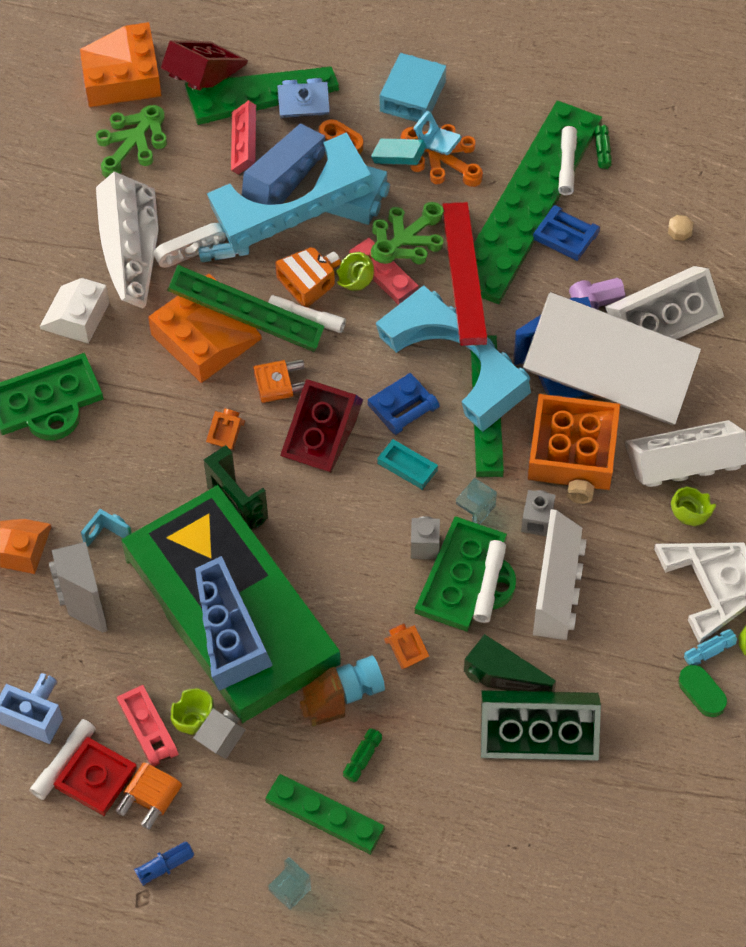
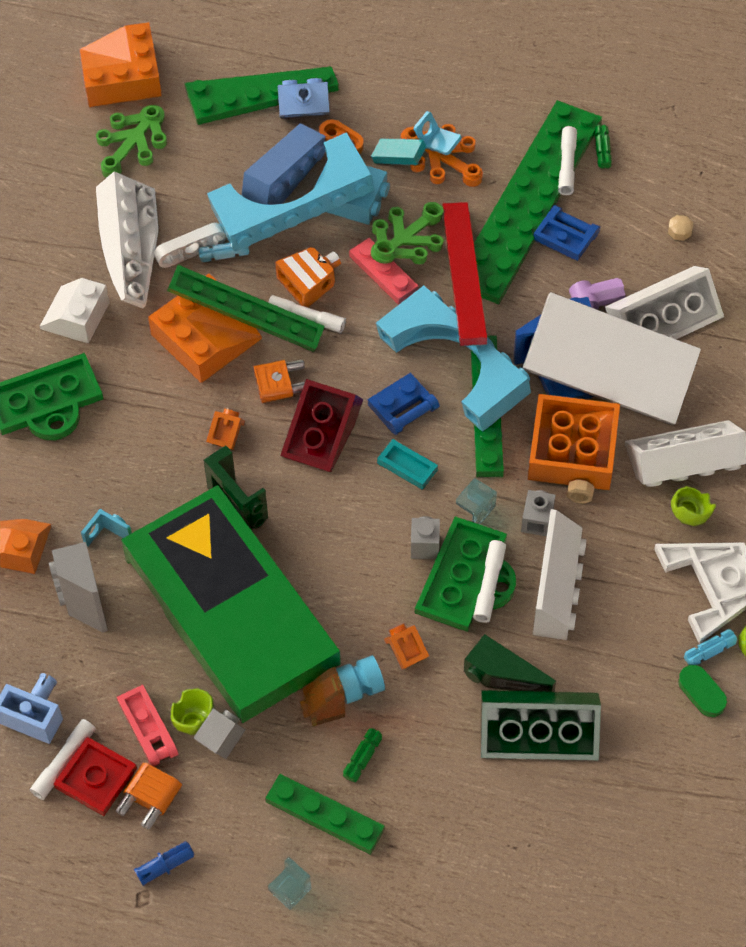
dark red slope [161,40,248,90] -> none
medium blue wedge [195,556,273,691] -> none
coral plate [231,101,256,175] -> none
lime hair [336,252,374,291] -> none
medium azure brick [380,53,446,124] -> none

